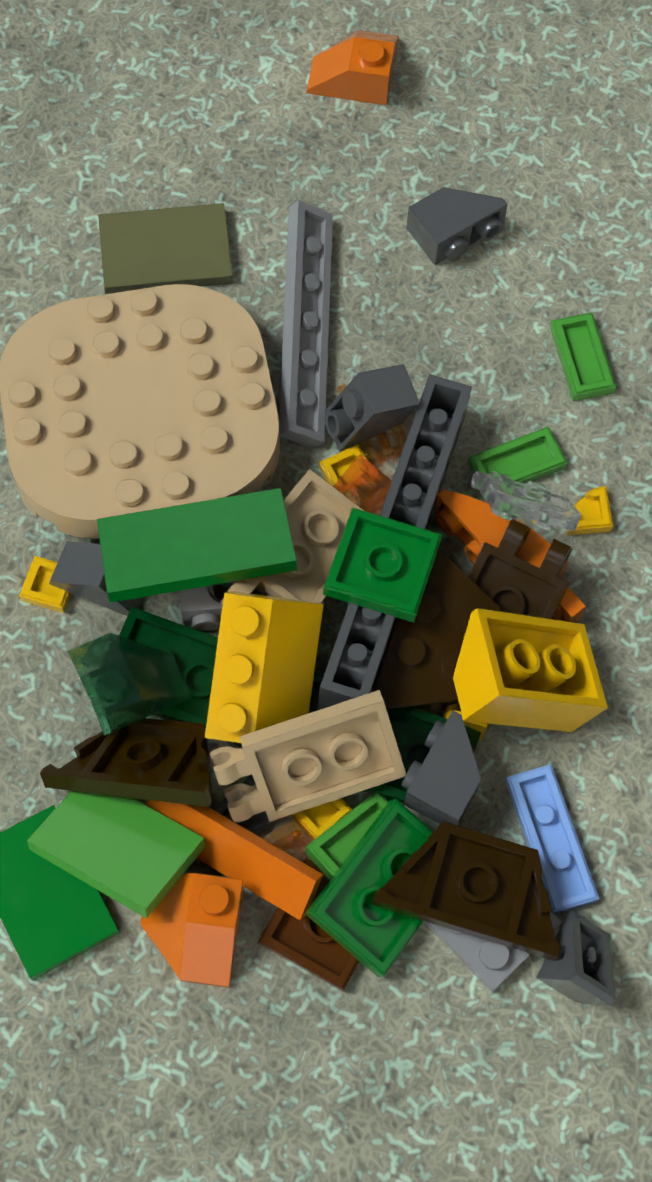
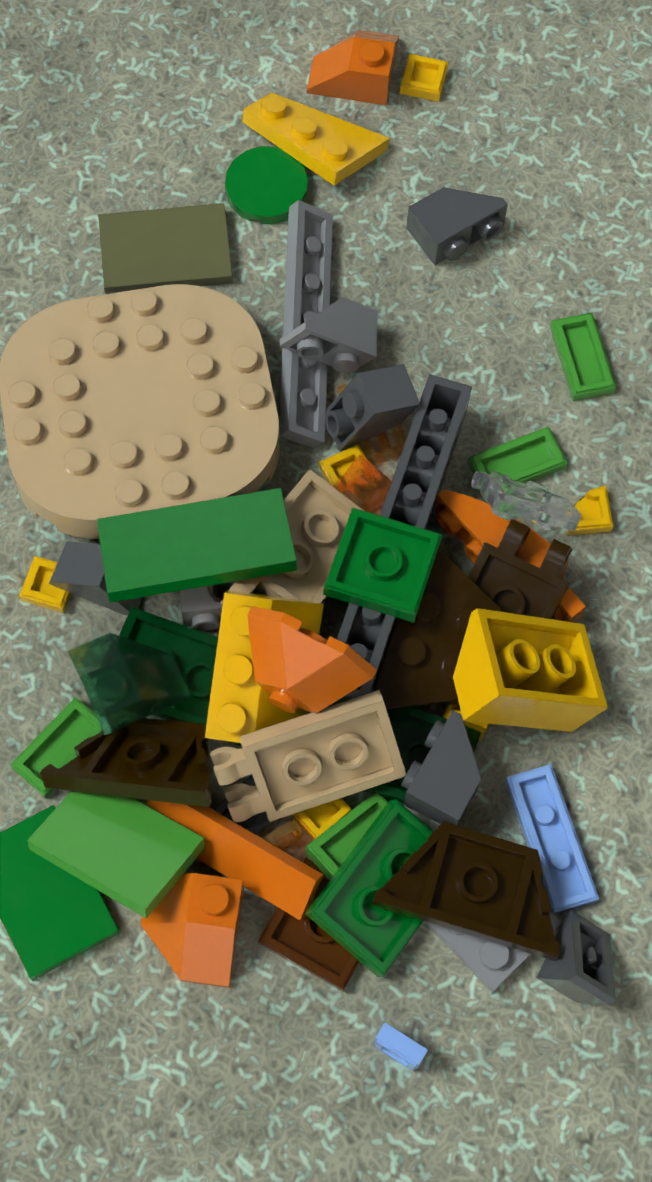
none -> bright green tile [10,697,107,799]
none -> green tile [225,146,308,225]
none -> yellow wing [242,92,390,186]
none -> orange slope [247,606,377,713]
none -> light grey slope [280,297,377,373]
none -> light blue tile [374,1023,428,1071]
none -> yellow tile [400,54,449,102]

